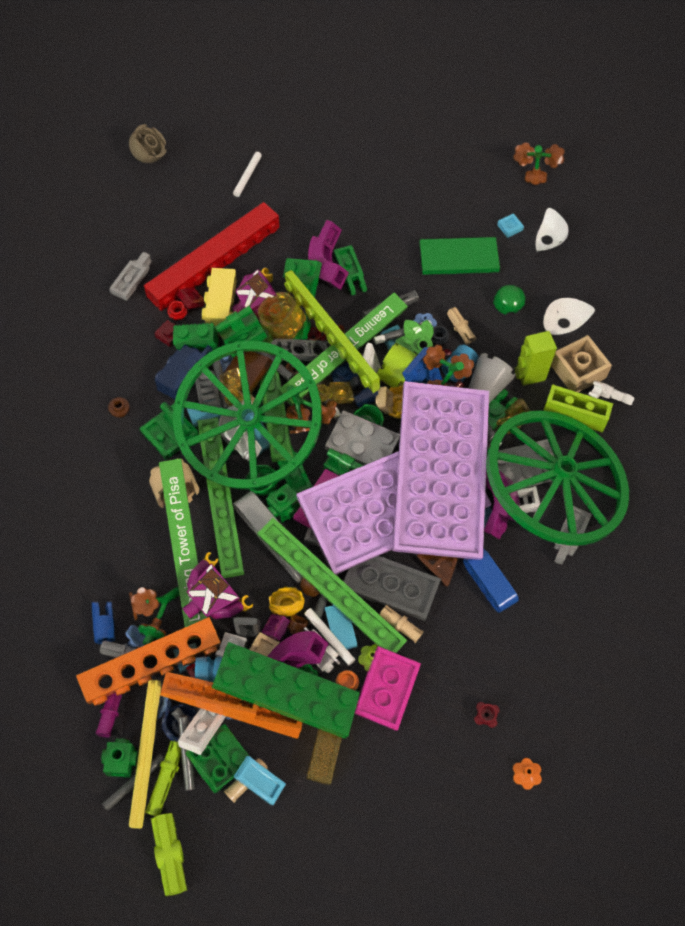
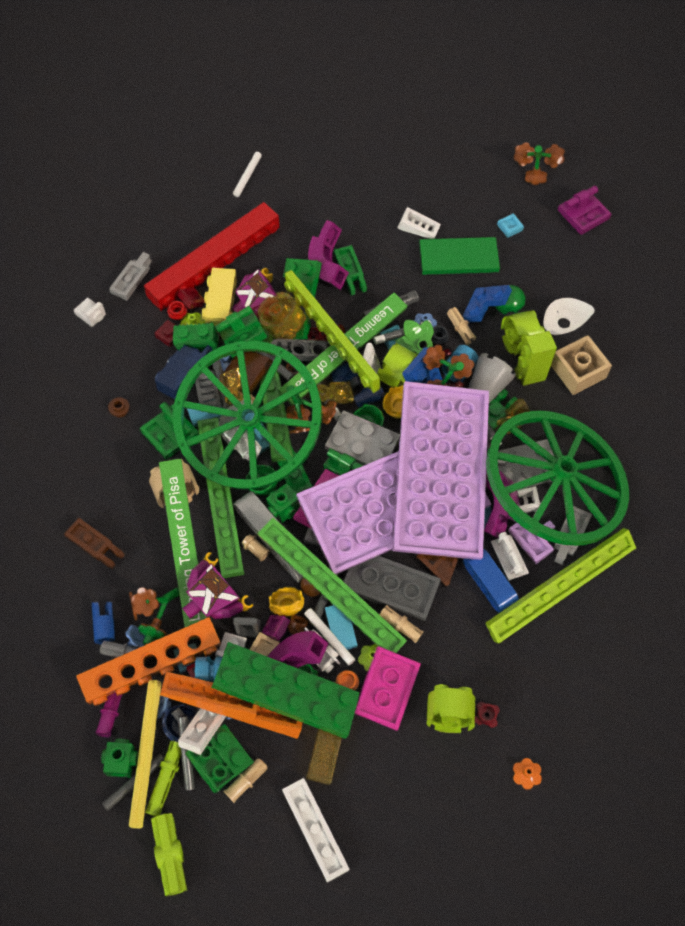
dark tan cylinder [129,124,167,164] -> none
medium azure tile [233,756,286,805] -> none
tan plate [376,387,393,414] -> none
white piece [536,208,568,252] -> none
lime brick [543,385,613,433] -> none
white piece [589,381,634,405] -> none
none -> reddish brown hinge [64,518,125,569]
none -> white bracket [74,297,106,327]
none -> lime plant [181,312,206,326]
none -> tan pin [242,534,270,561]
none -> white plate [282,778,350,883]
none -> white slope [397,207,441,239]
none -> lime brick [427,684,475,733]
none -> blue plate [462,285,512,322]
none -> lime plate [485,528,636,644]
none -> white hinge [491,532,529,581]
none -> lime brick [501,310,545,355]
none -> lavender hinge [508,520,555,564]
none -> magenta plate [558,186,612,235]

